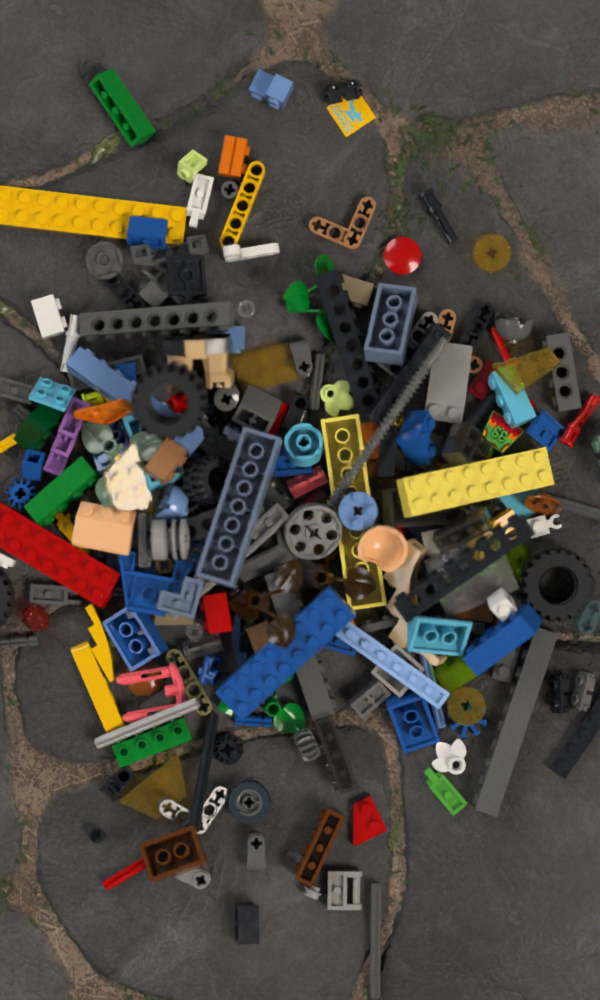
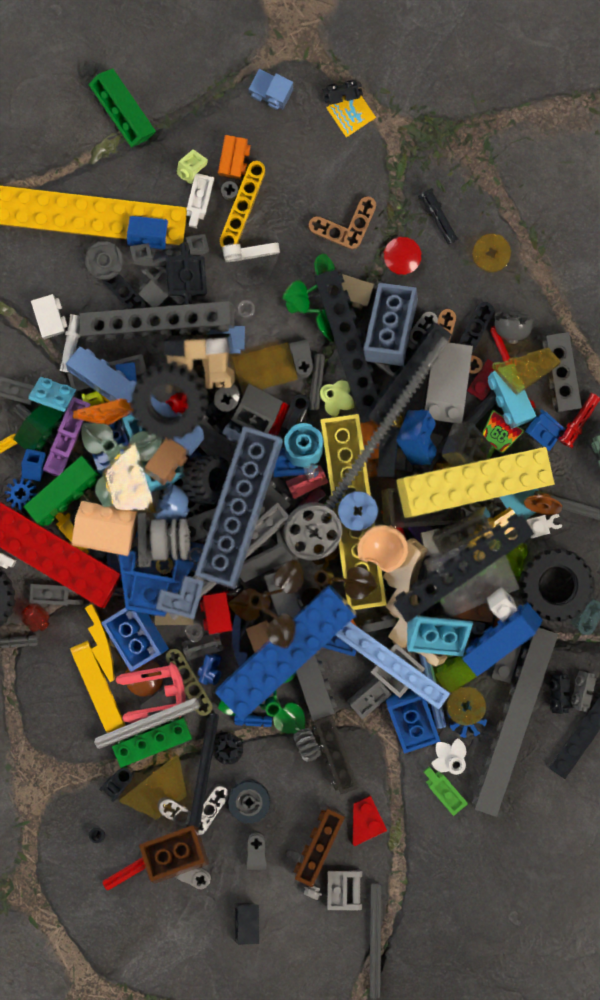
none -> clear hinge [303,463,319,480]

